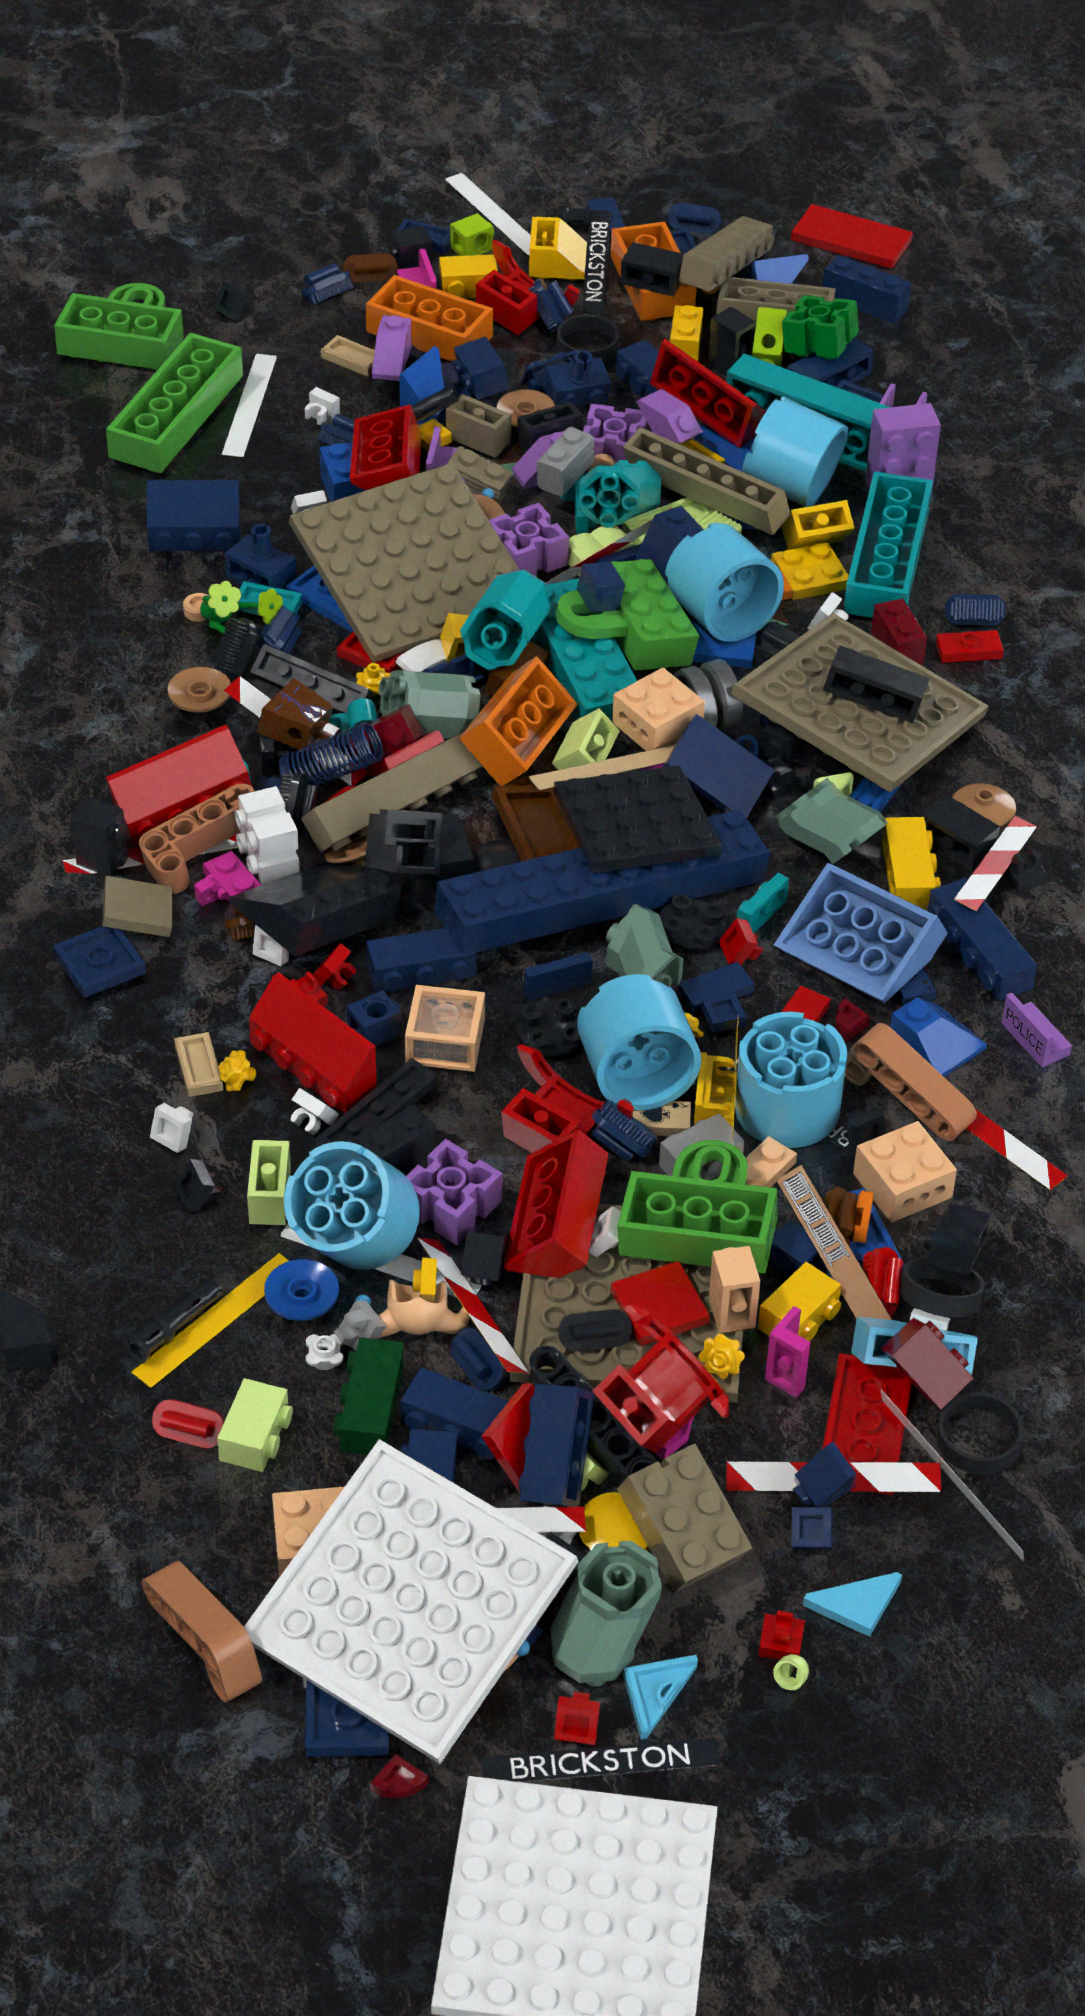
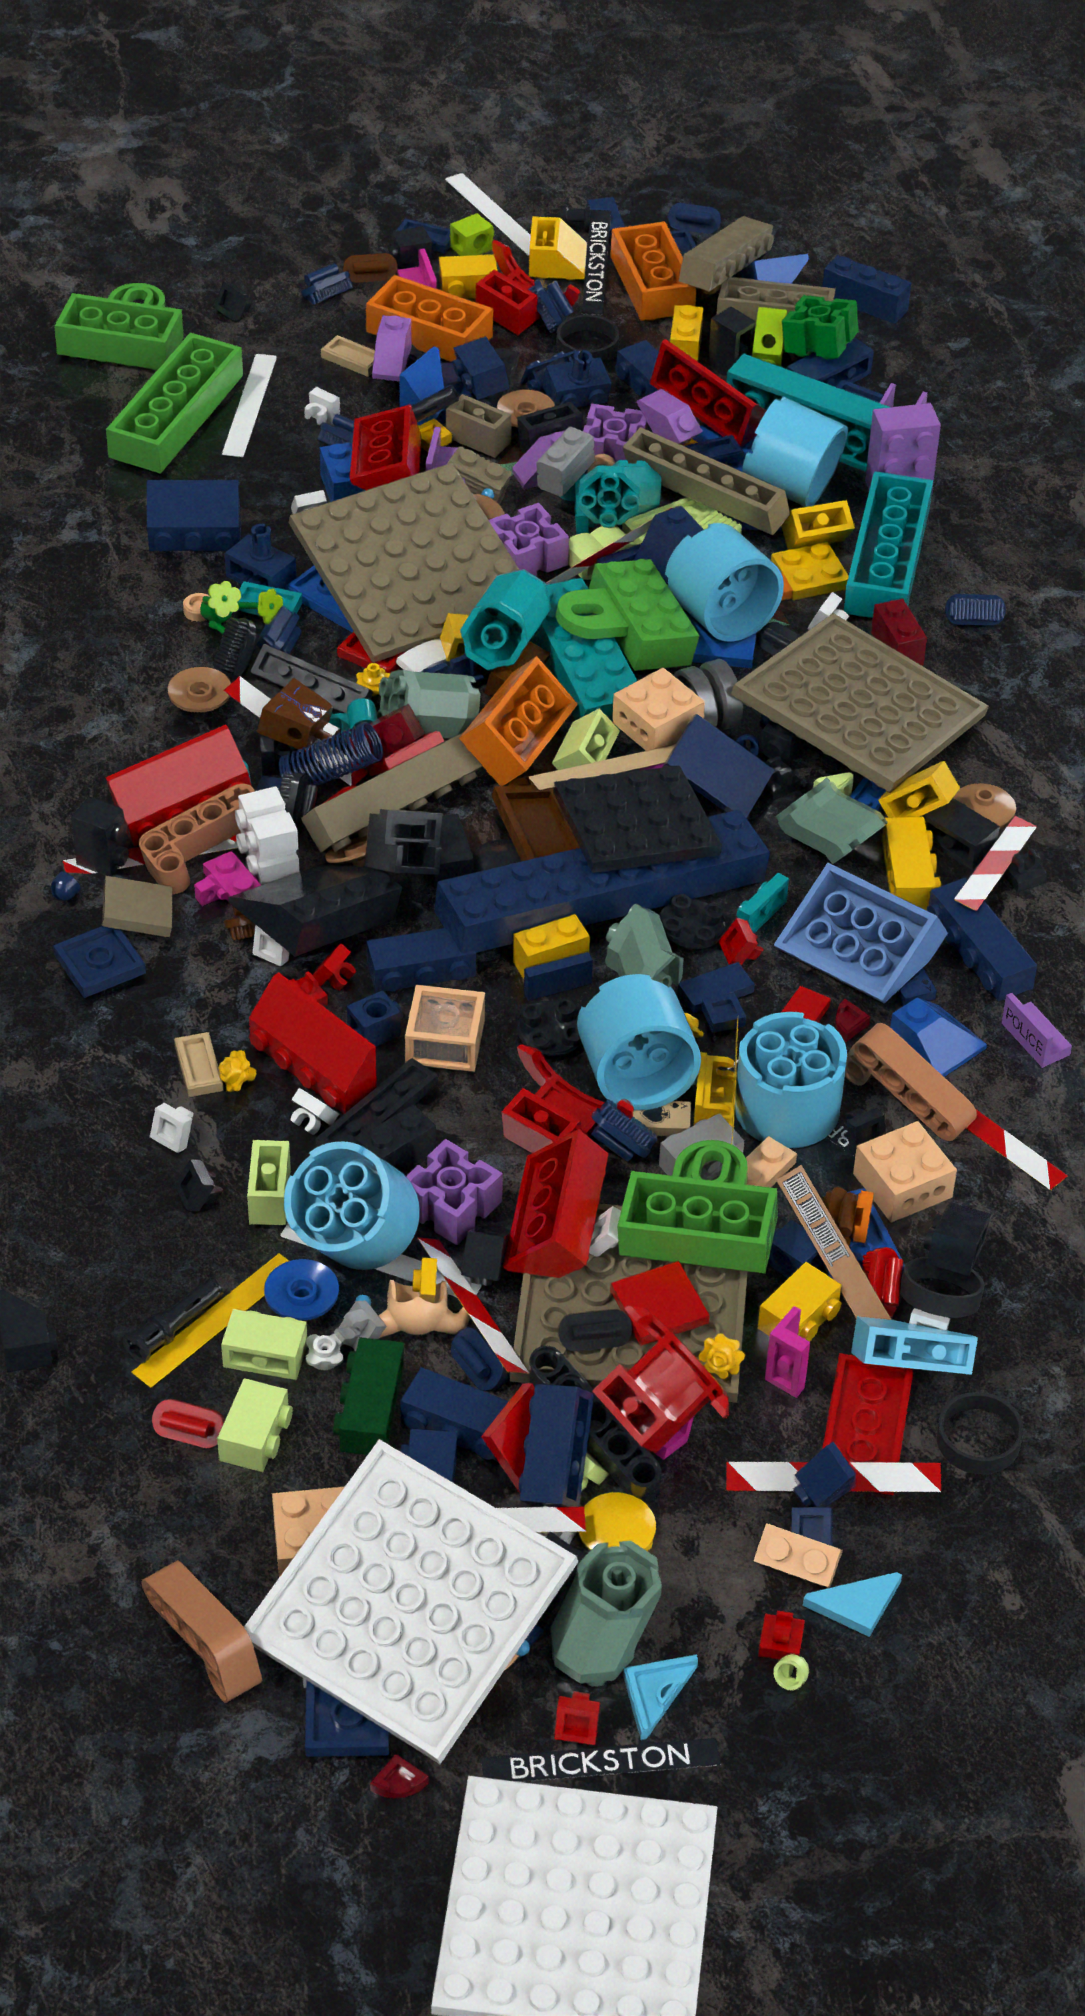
dark blue brick [577,562,625,612] -> none
dark tan piece [617,1444,753,1593] -> none
black brick [620,242,684,297] -> none
light nougat brick [709,1246,760,1333] -> none
red tile [791,204,913,269] -> none
black brick [823,645,930,724] -> none
brick [881,1317,973,1410] -> none
white sticker [881,1389,1024,1561] -> none
red plate [936,630,1004,663] -> none
none -> dark blue hinge [51,871,81,901]
none -> yellowish green brick [221,1309,307,1380]
none -> yellow brick [513,914,590,979]
none -> dark blue tile [685,435,744,464]
none -> light nougat plate [754,1523,843,1588]
none -> yellow brick [878,761,960,818]

